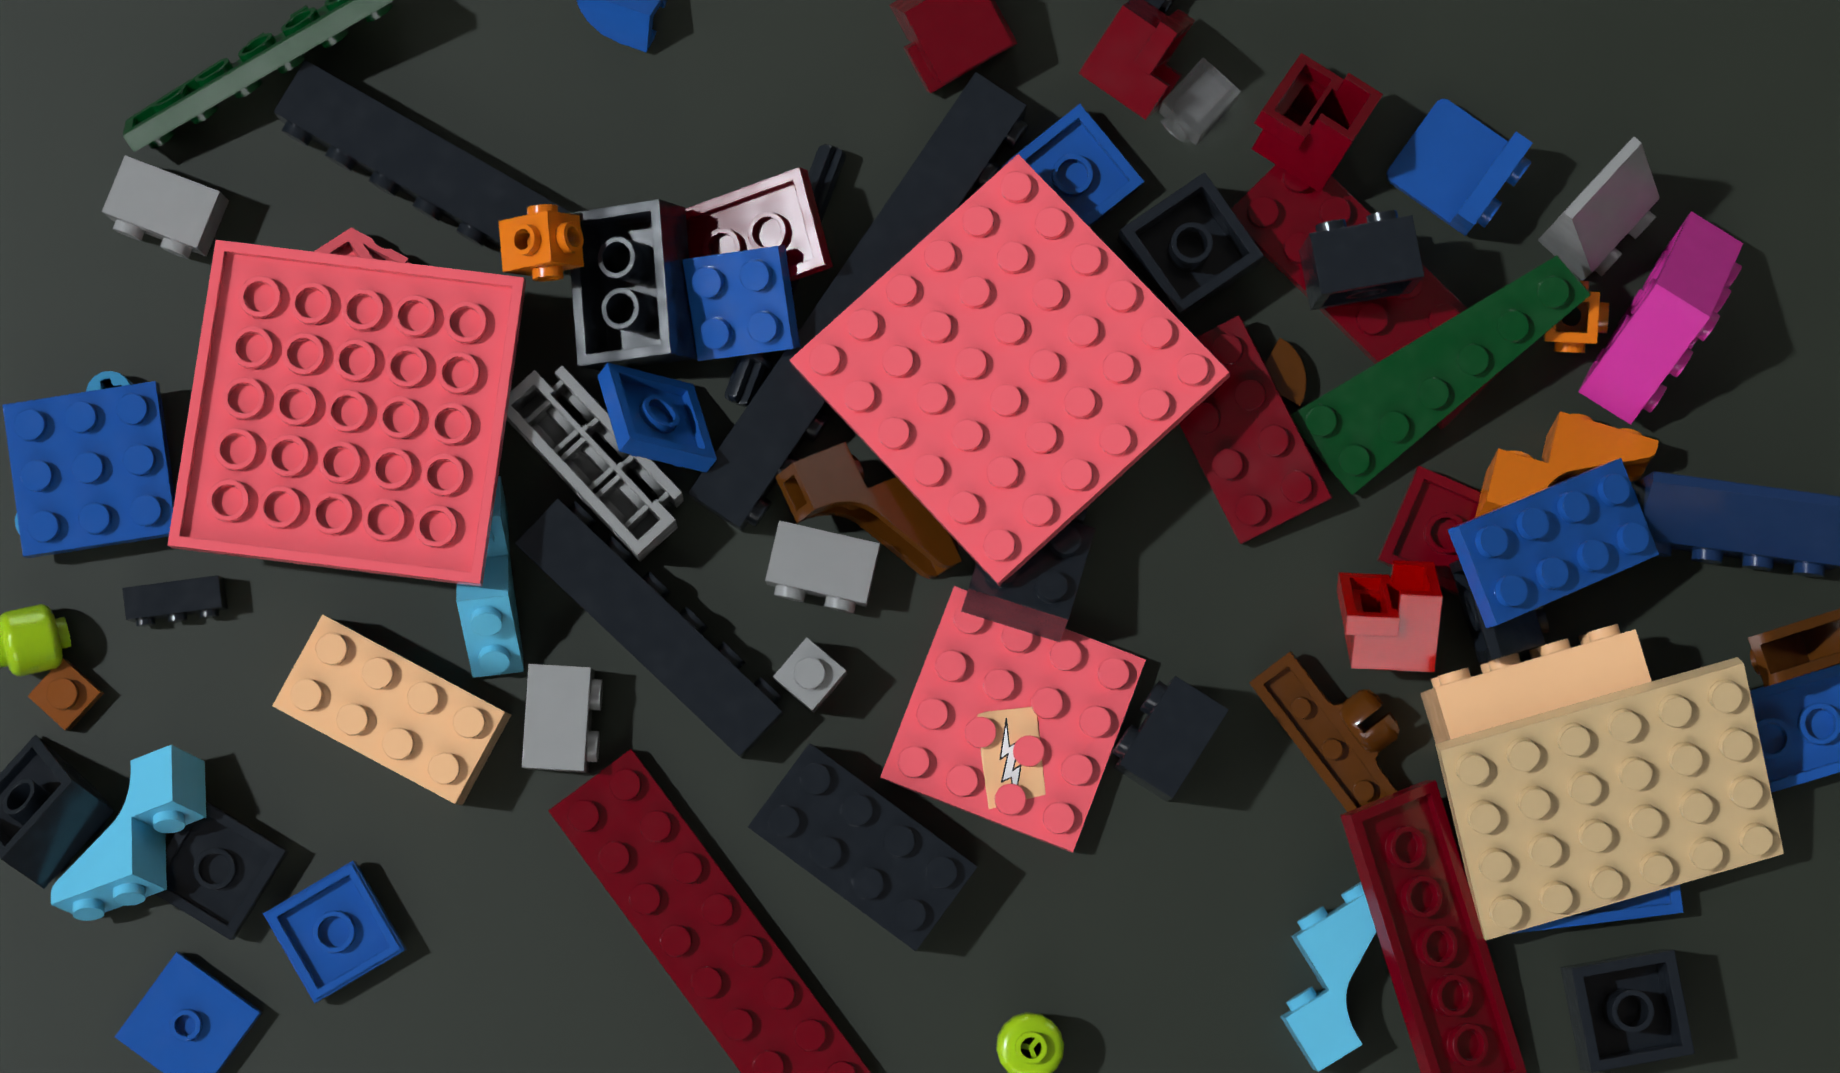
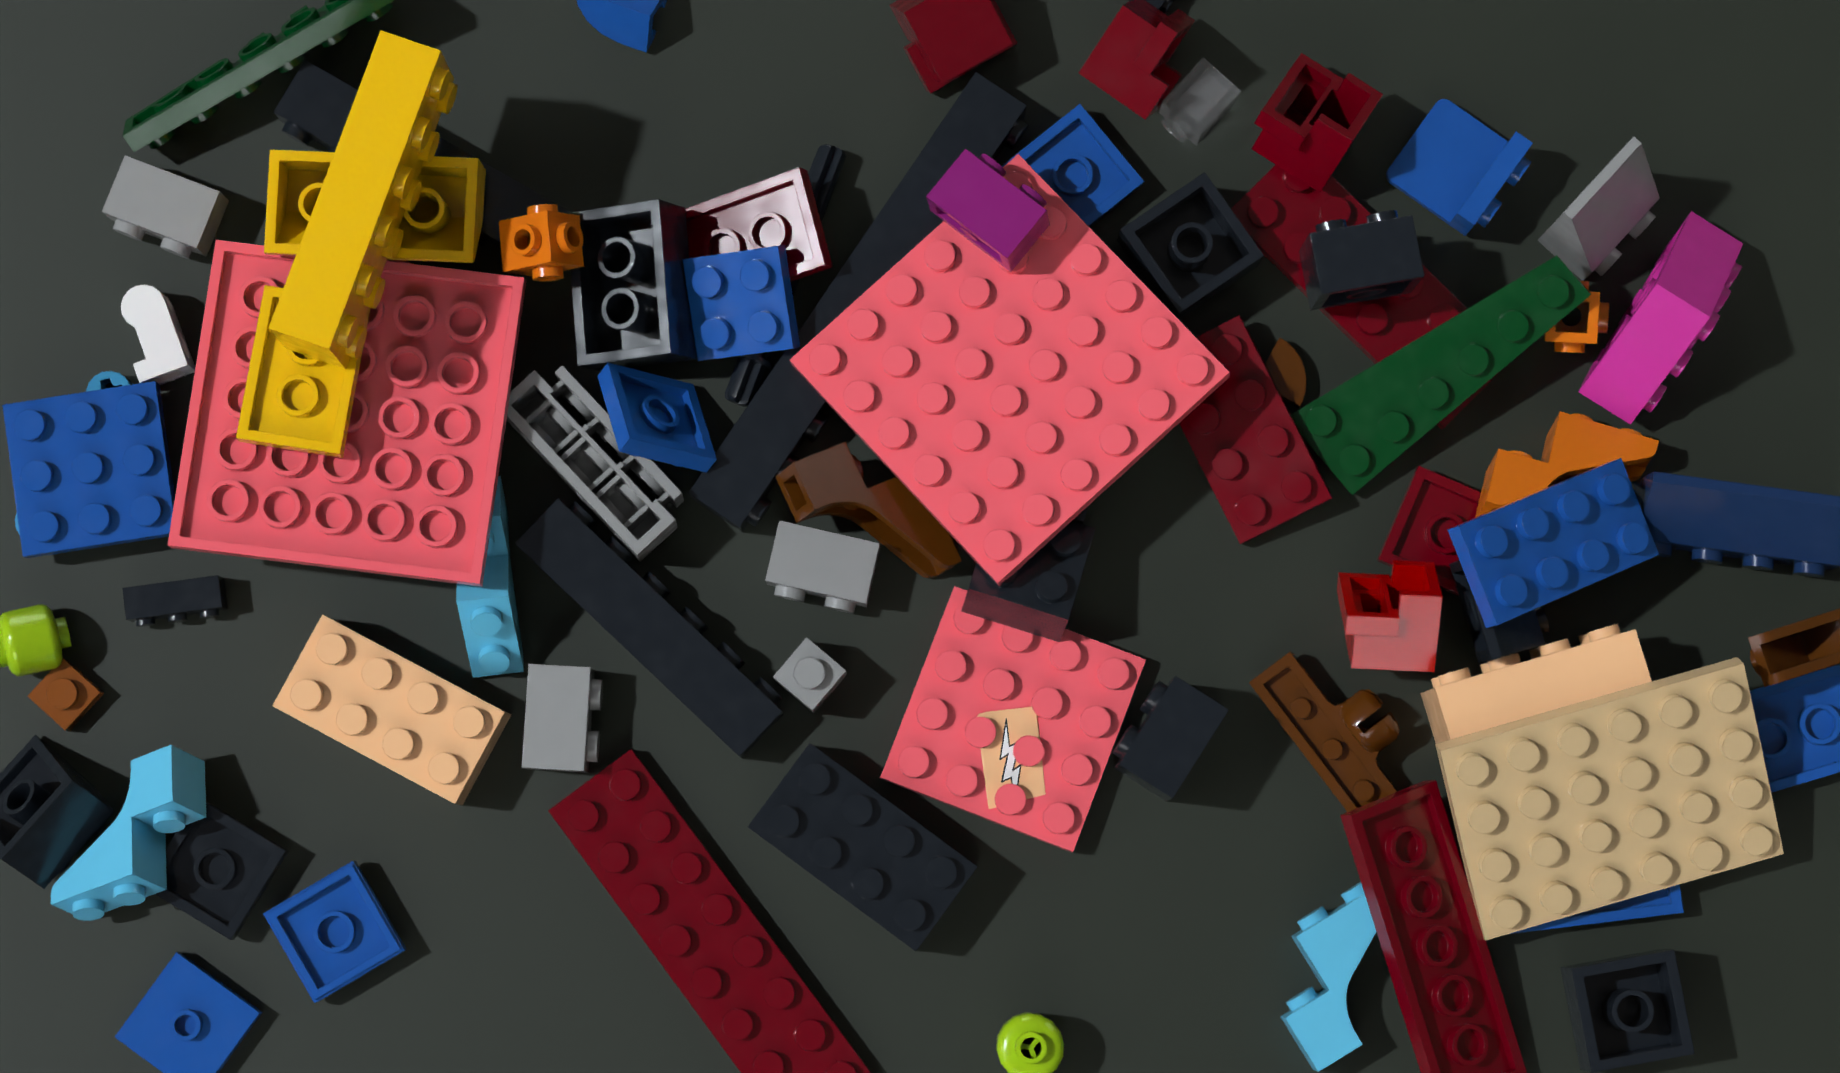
none -> white leg [121,284,195,385]
none -> yellow plate [236,285,370,458]
none -> yellow slope [264,150,486,263]
none -> yellow brick [268,30,458,369]
none -> magenta brick [926,149,1050,272]

